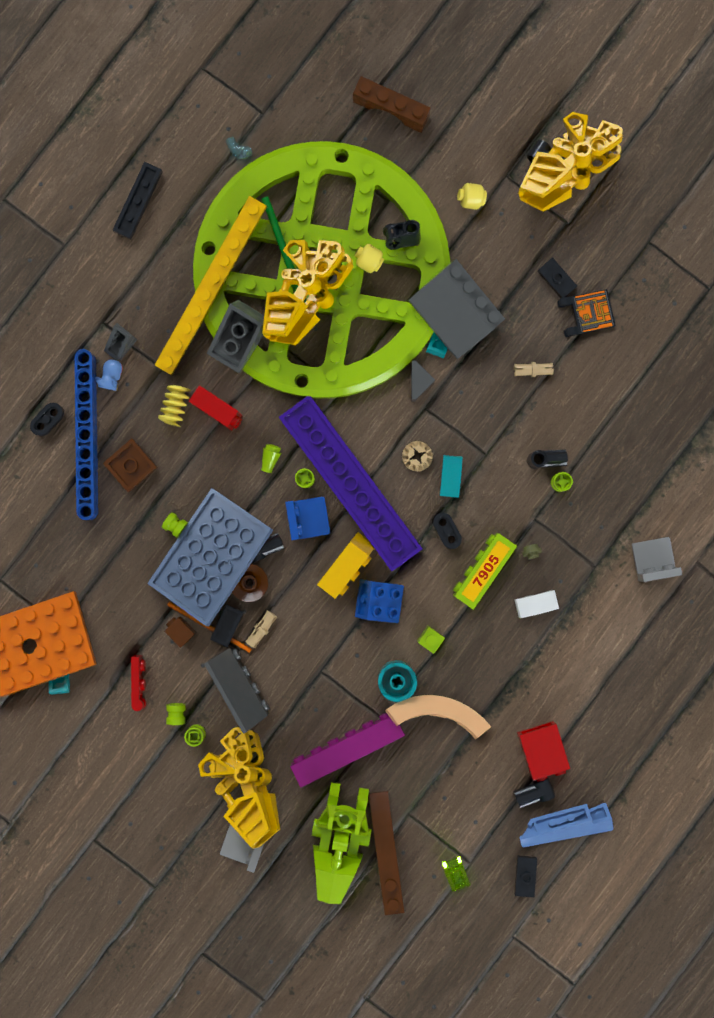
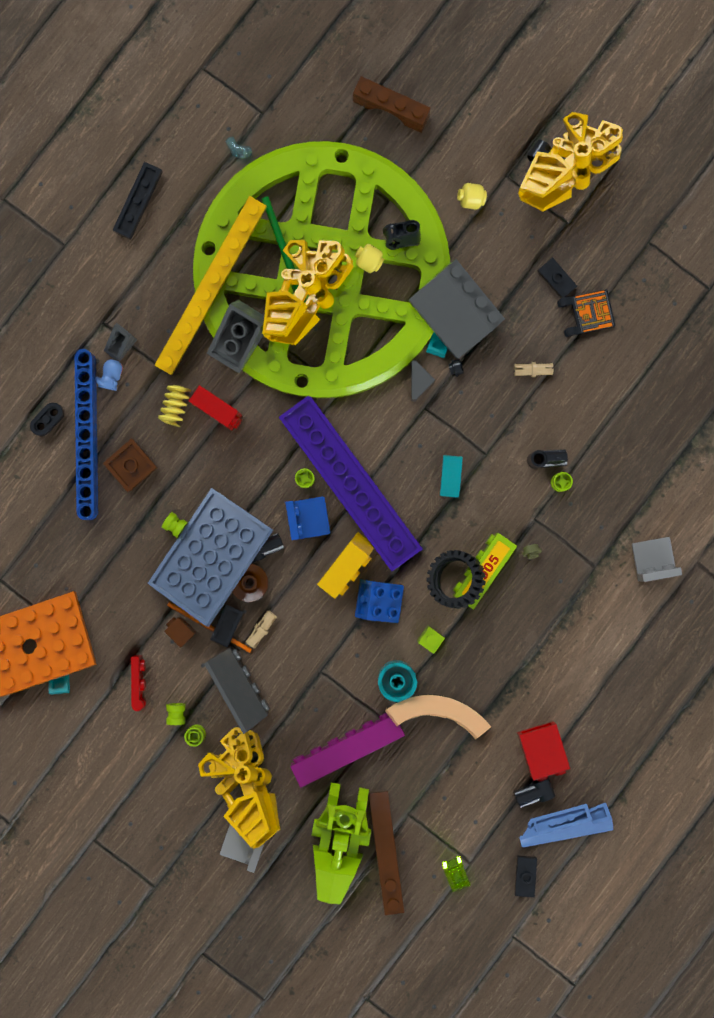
lime cone [261,444,281,473] -> none
tan gear [402,441,433,472] -> none
black plate [433,513,462,549] -> none
white slope [515,590,559,618] -> none
none -> black tyre [427,550,486,609]
none -> black plate [449,359,464,377]

